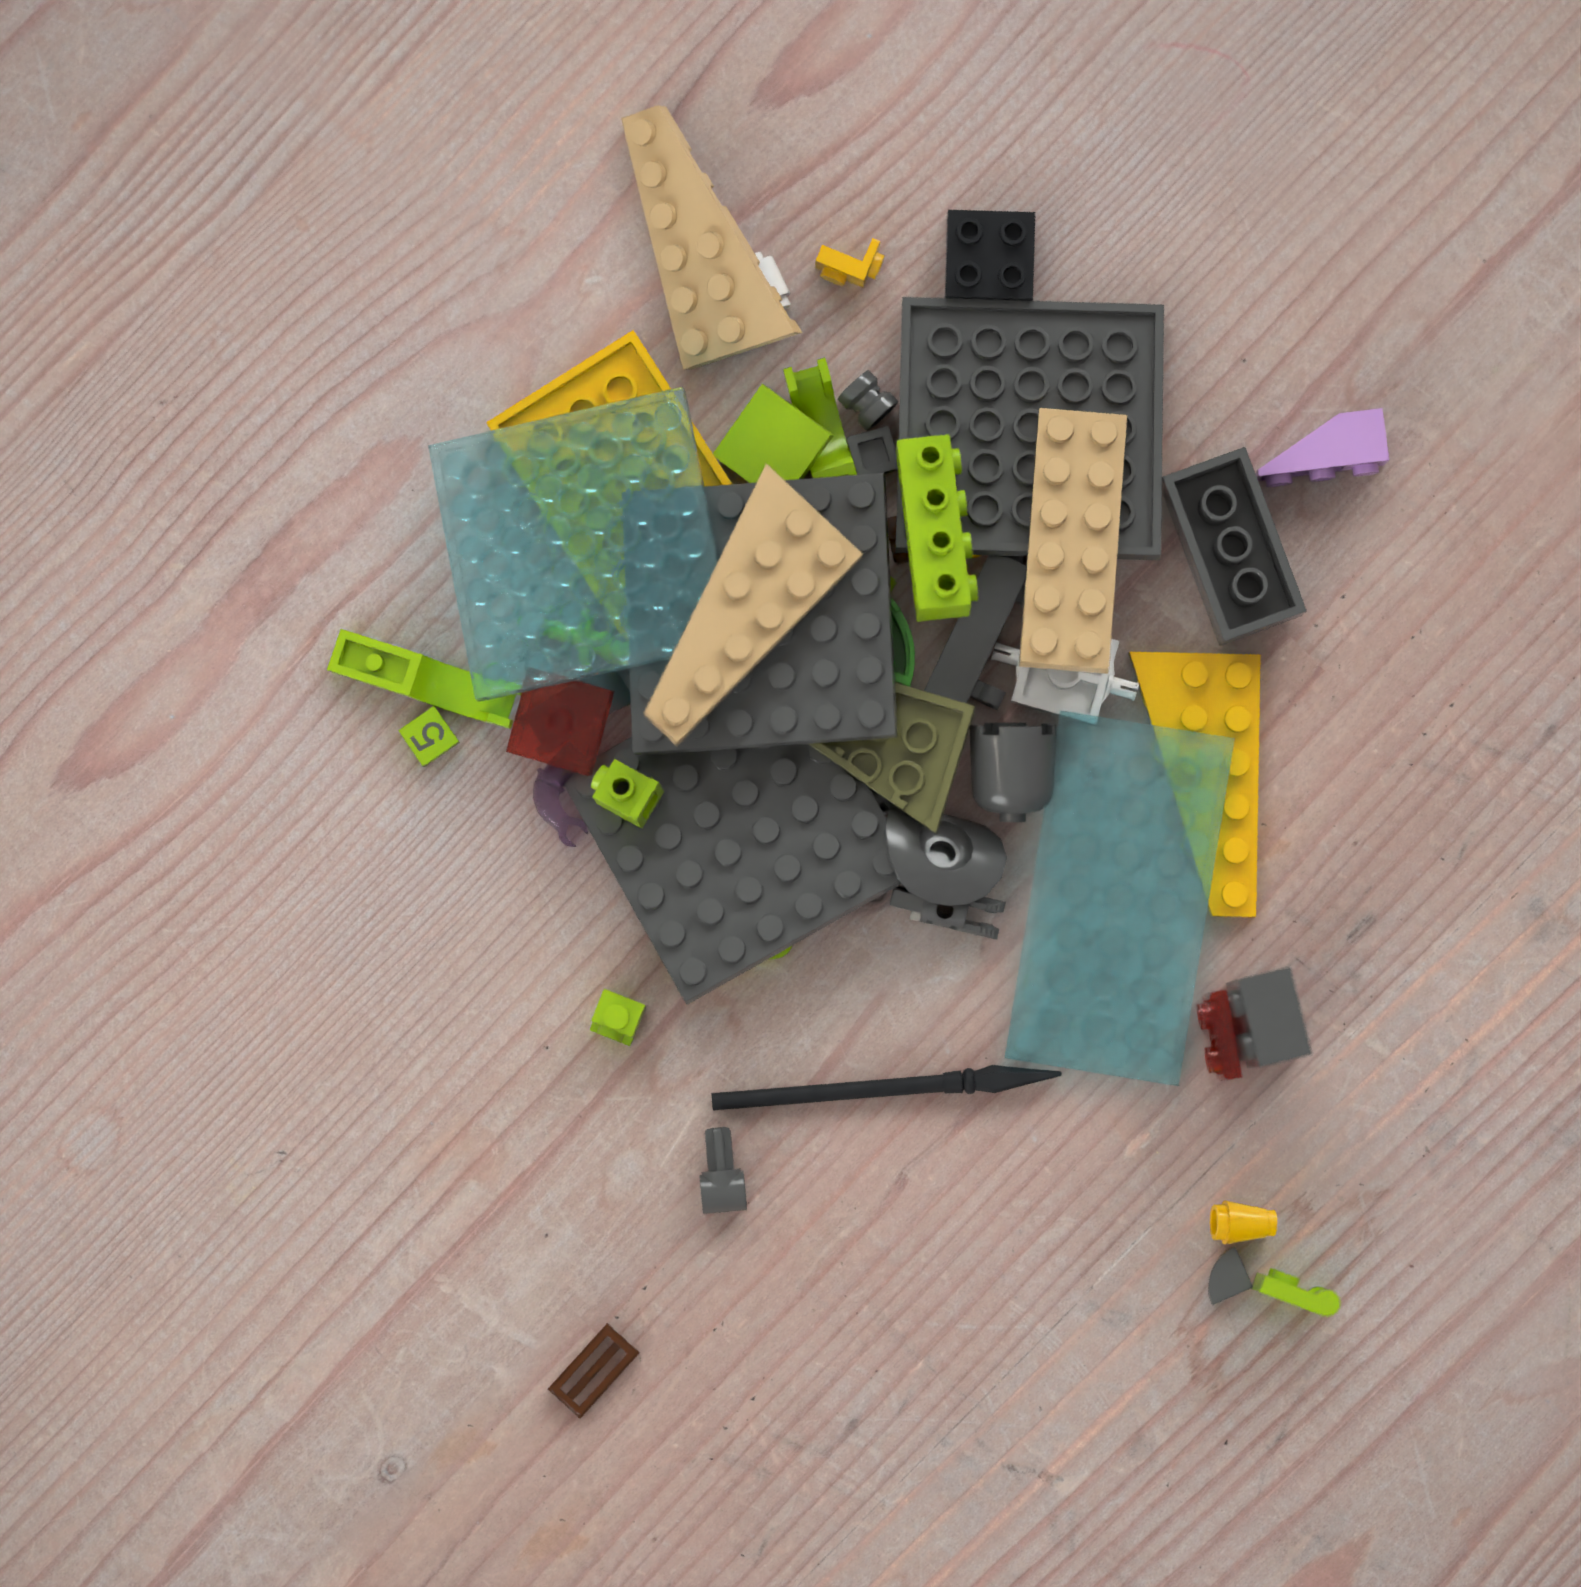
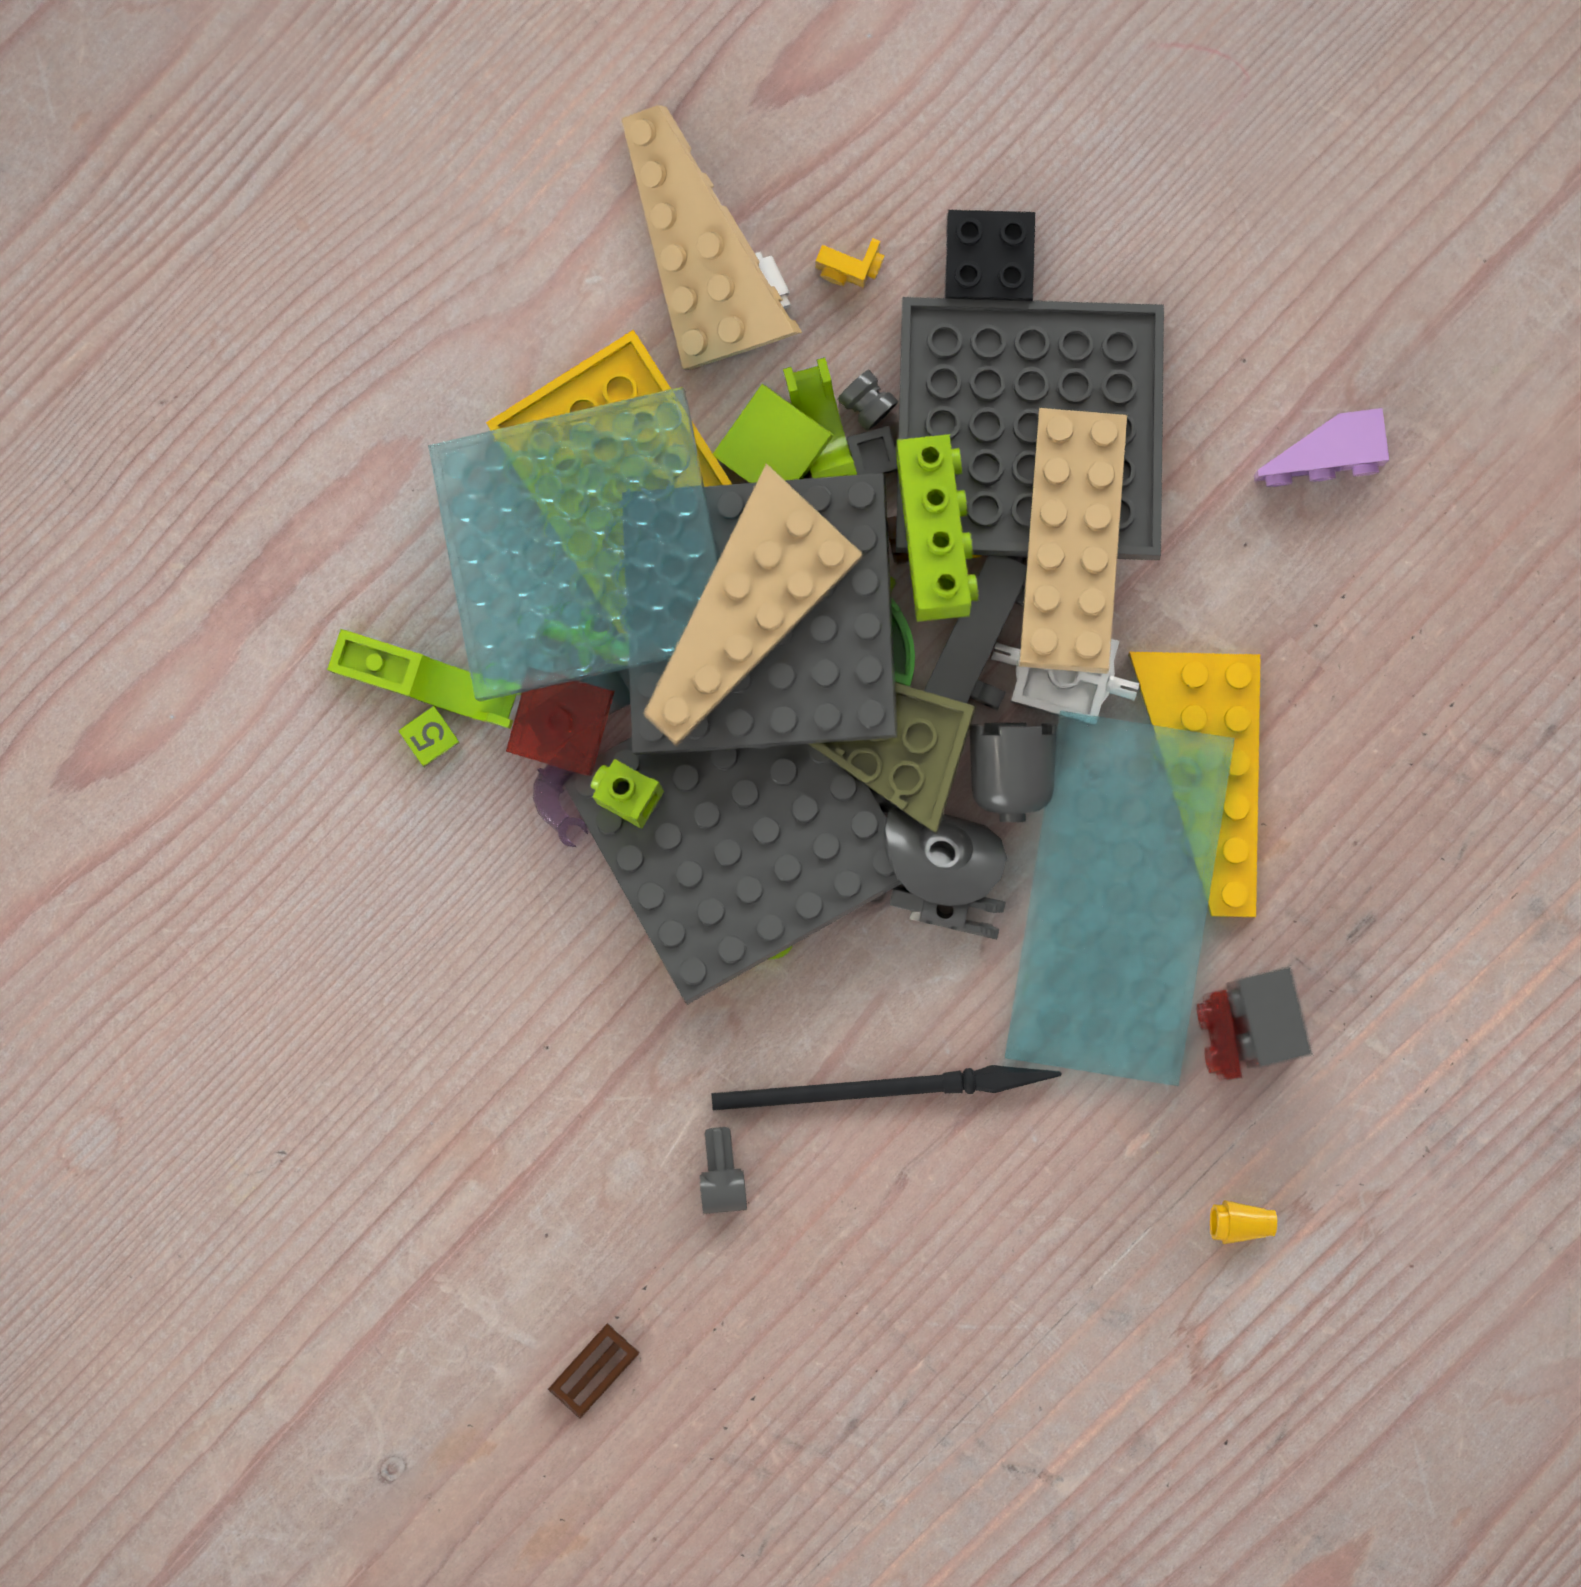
lime brick [590,989,646,1046] -> none
dark grey brick [1162,447,1307,646] -> none
dark grey tile [1208,1246,1253,1305] -> none
lime plate [1251,1268,1341,1317] -> none

